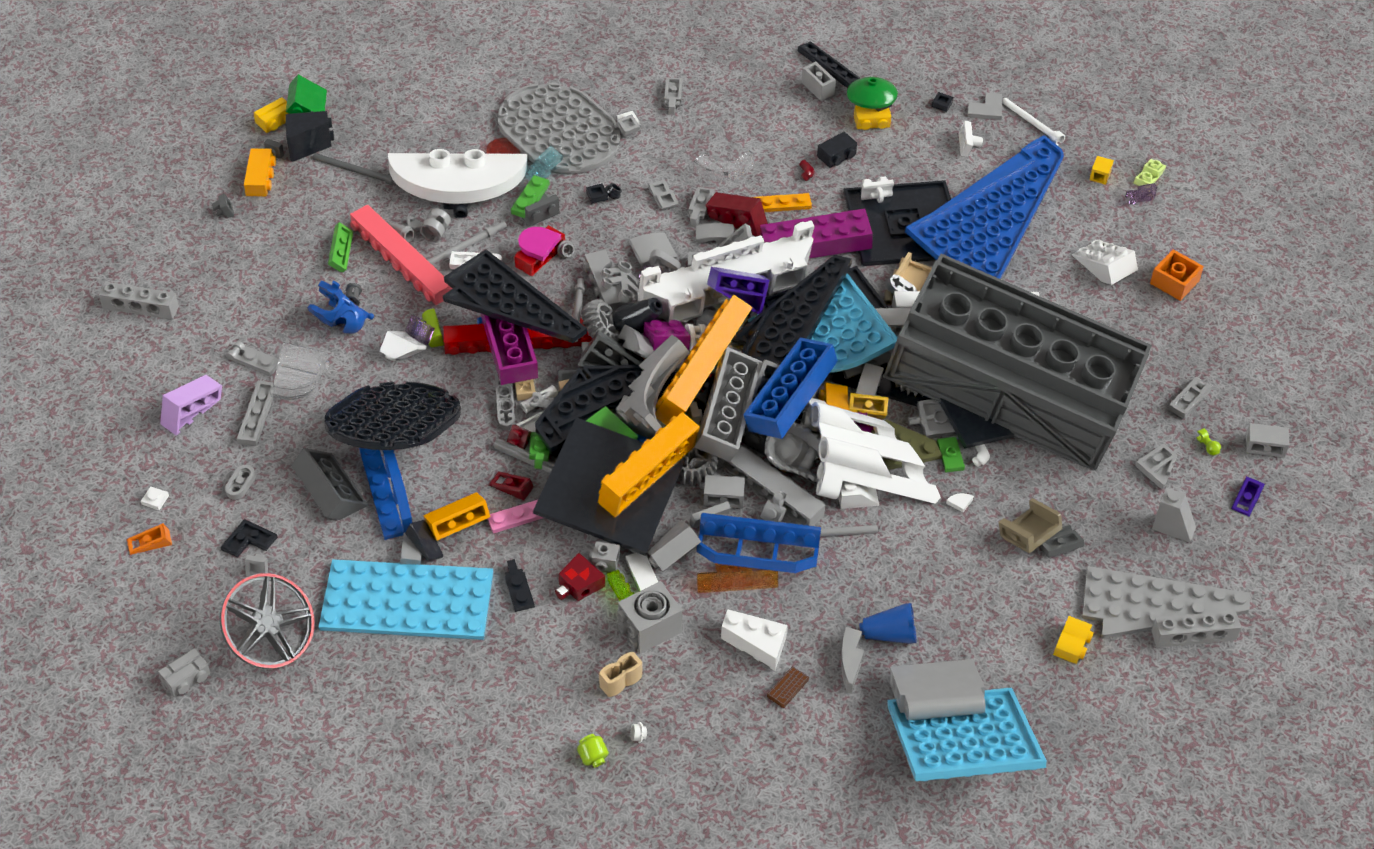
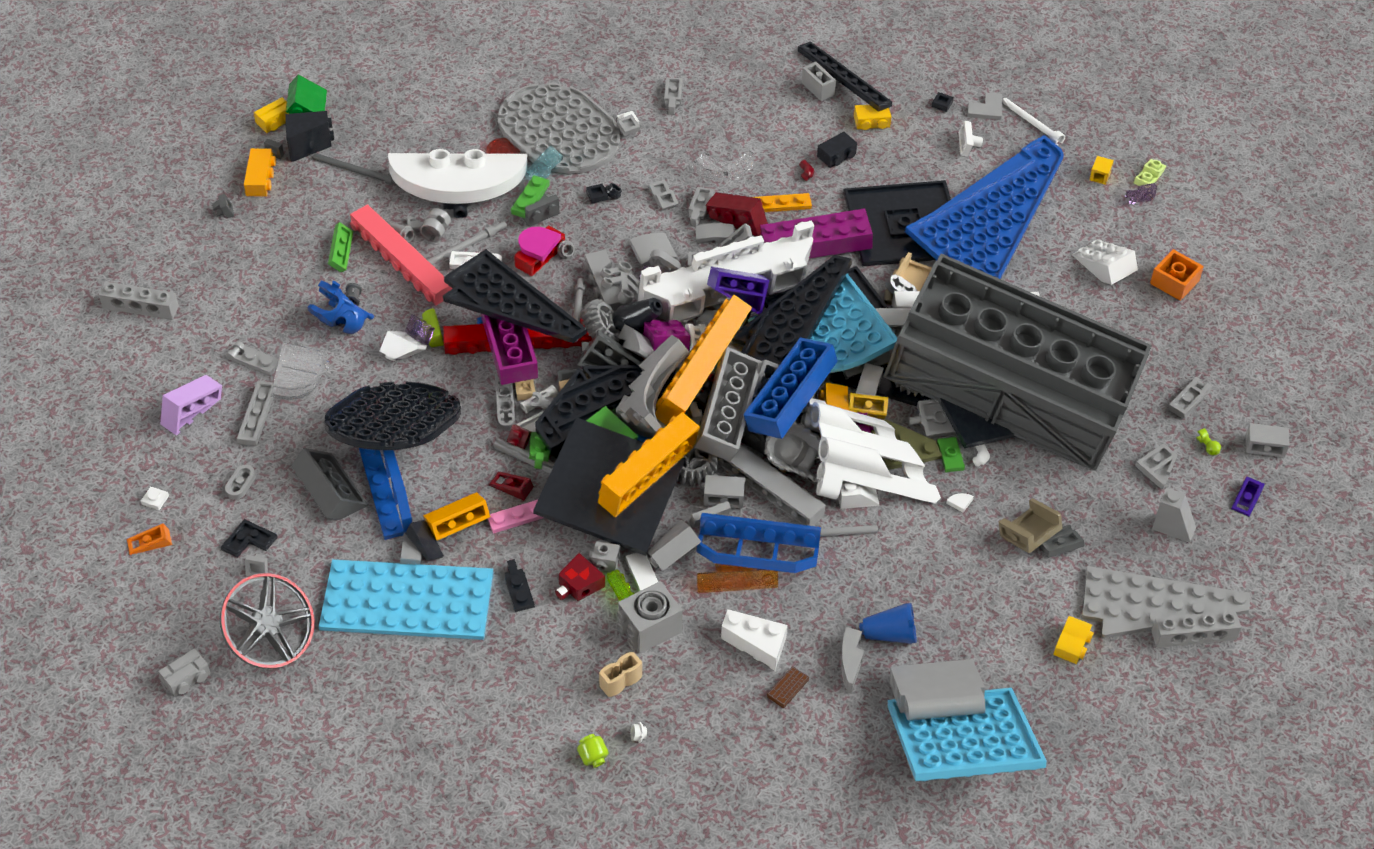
light grey plate [760,490,788,522] -> none
green dish [847,77,898,109] -> none
white hips [861,176,894,203] -> none

